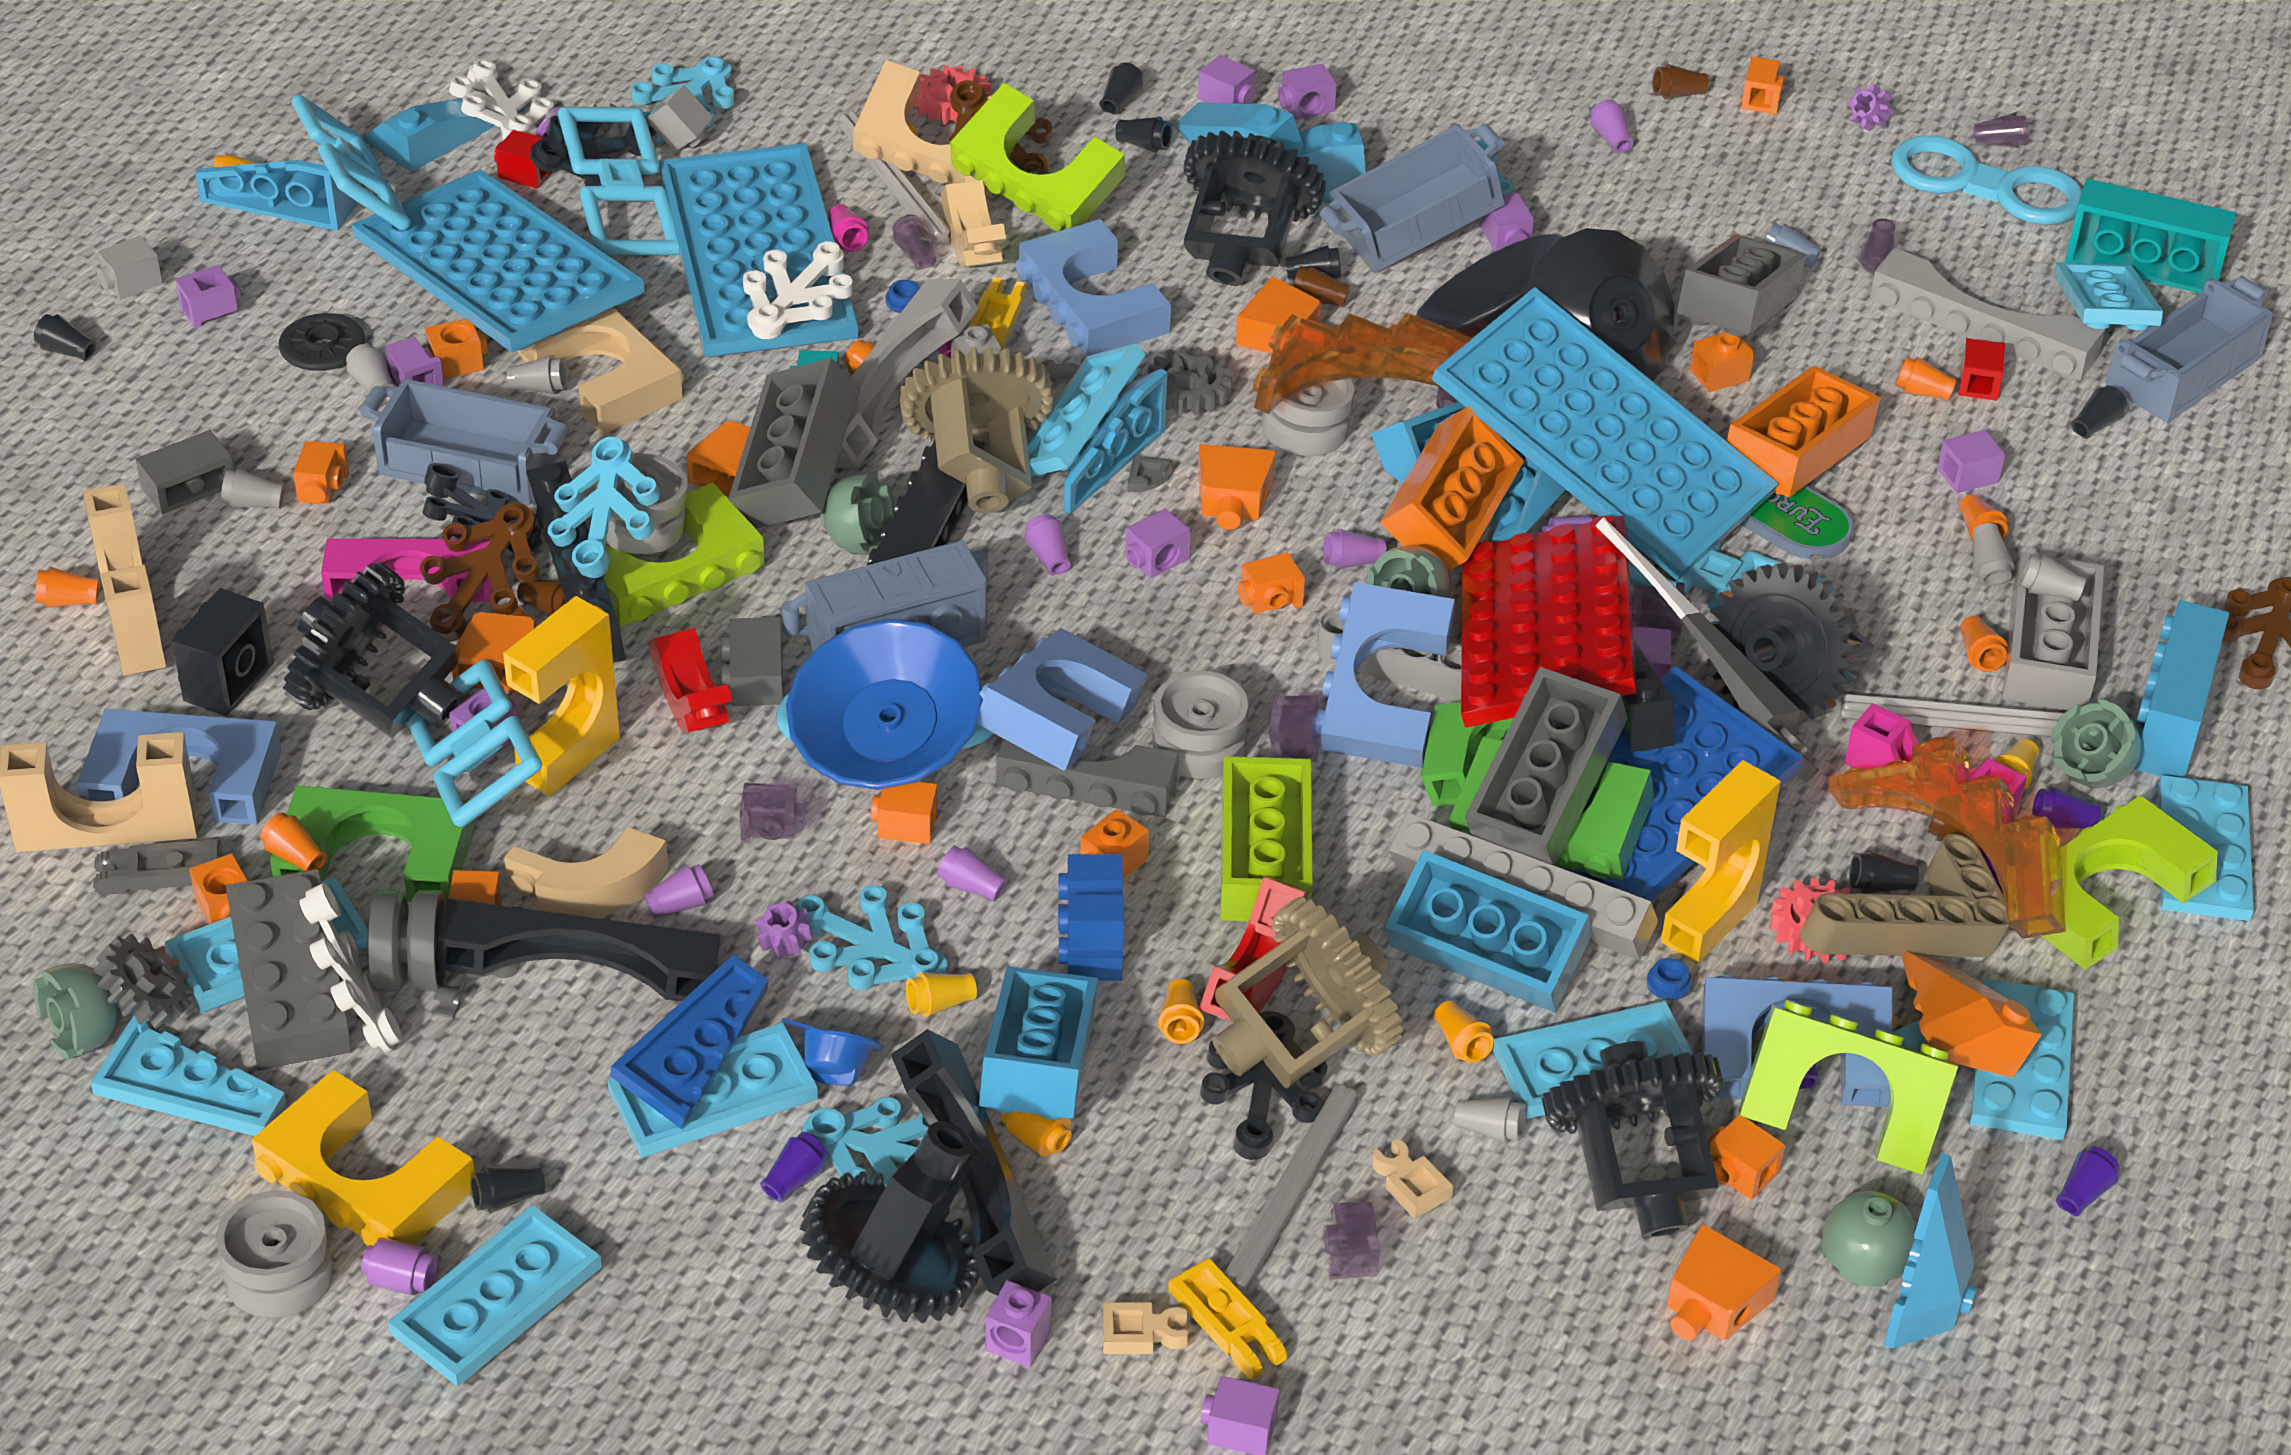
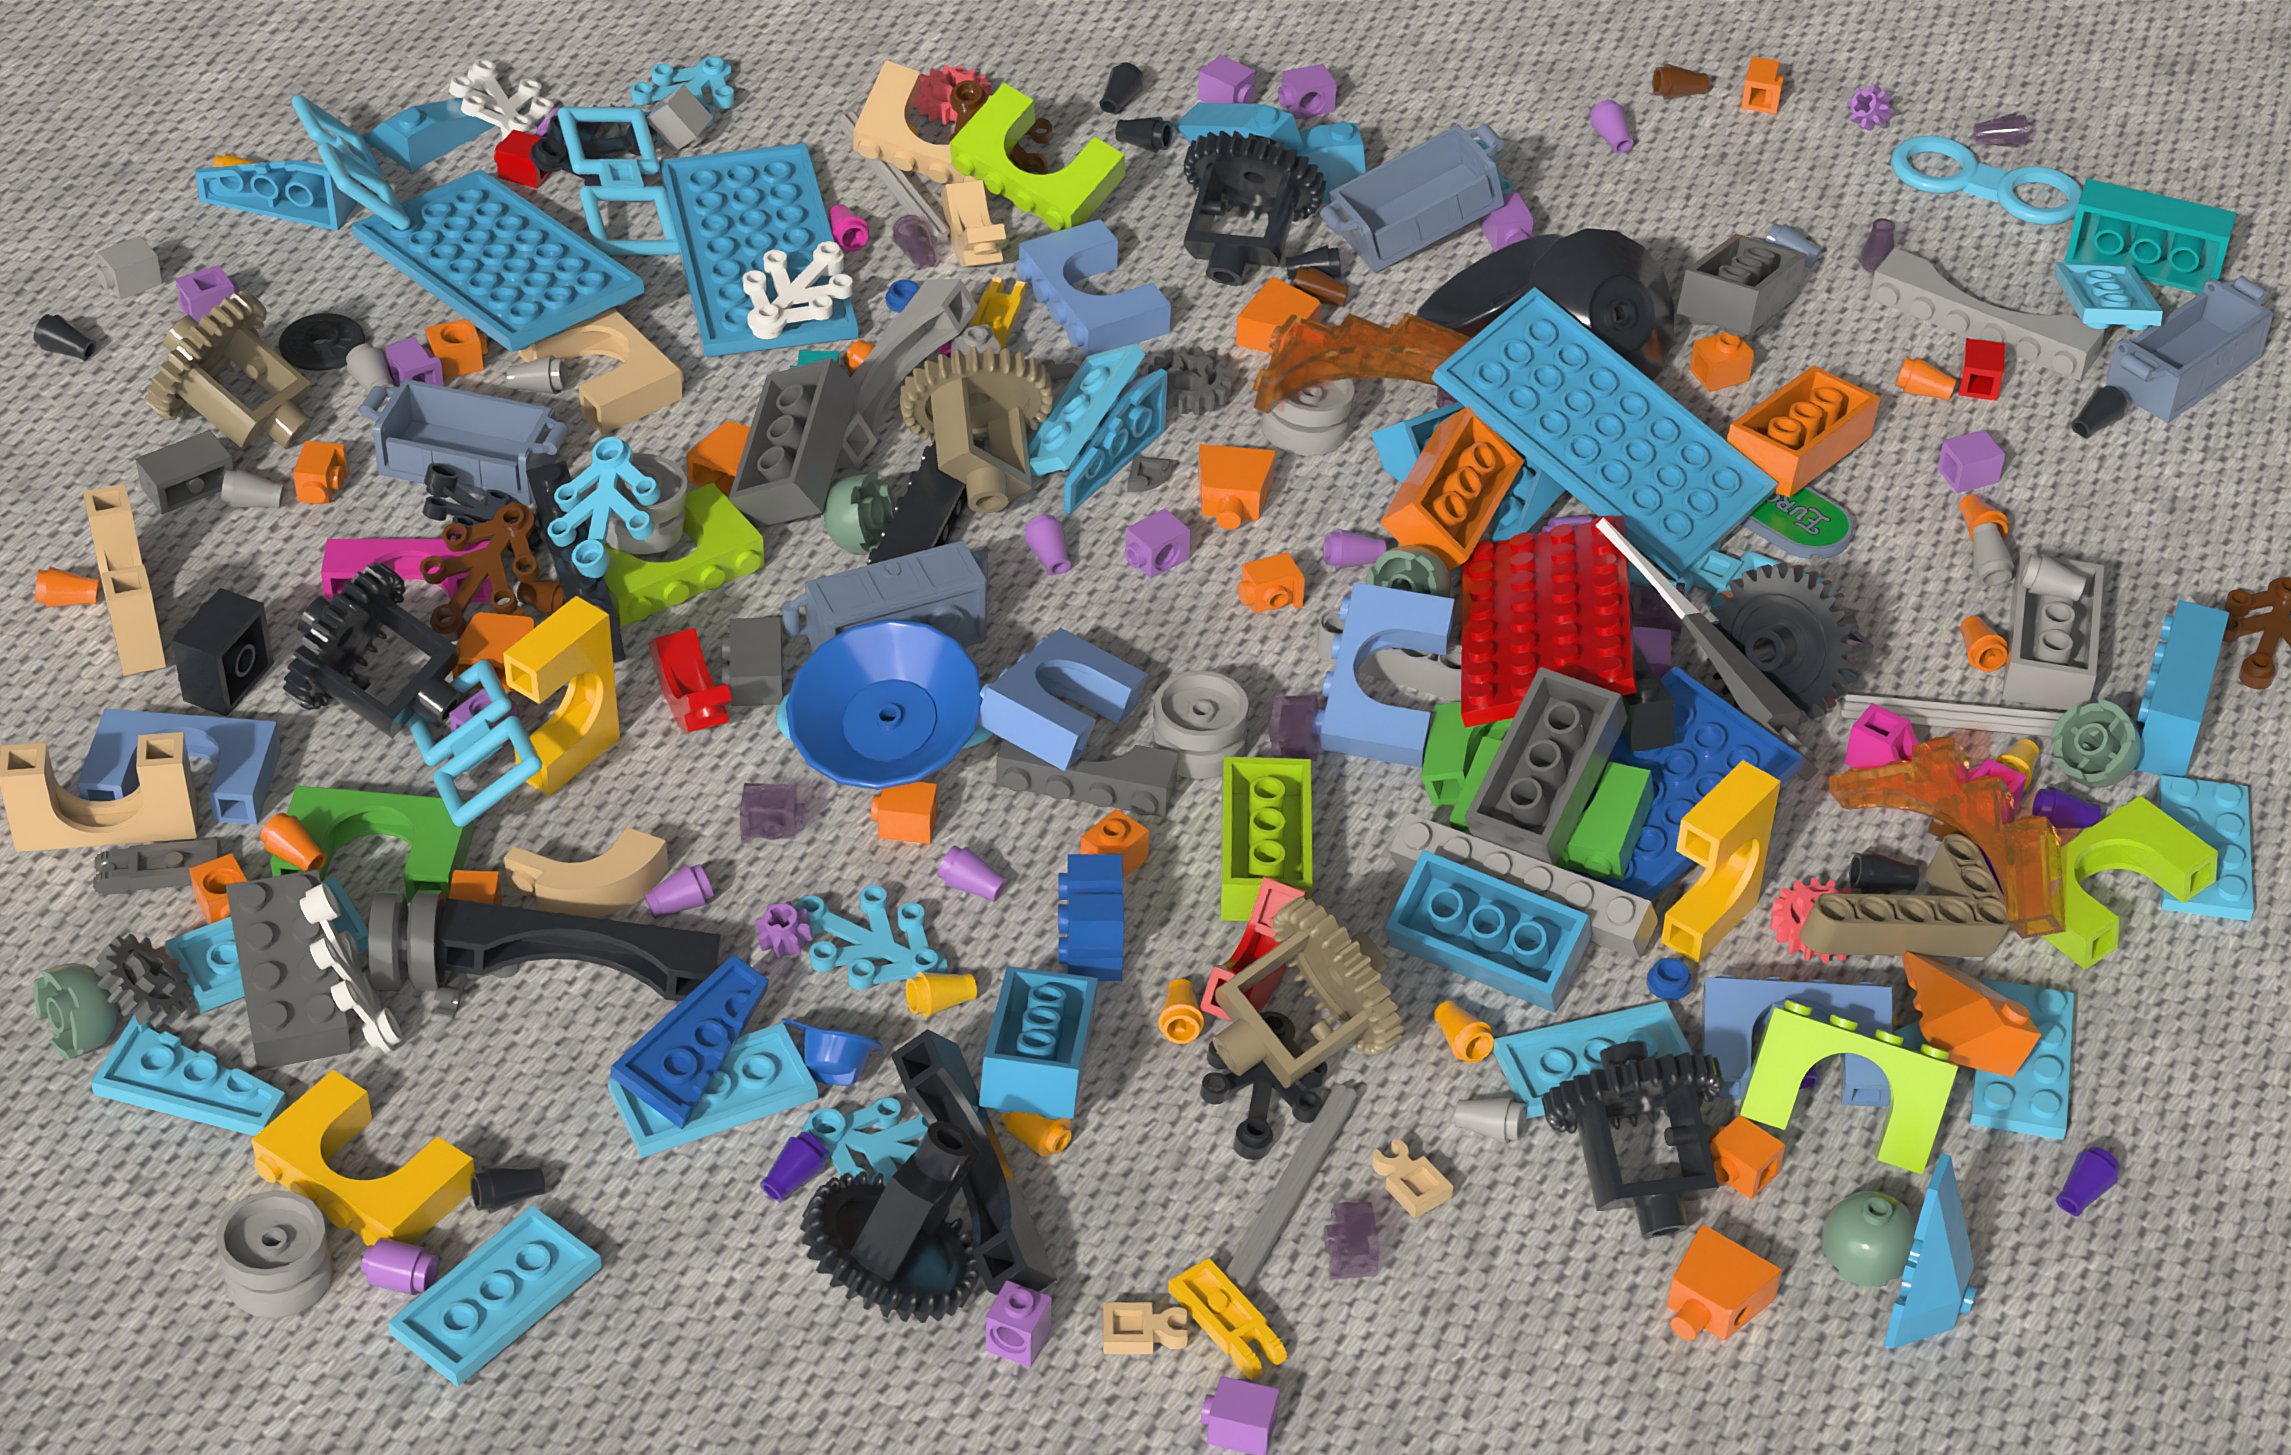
none -> dark tan piece [145,290,312,449]

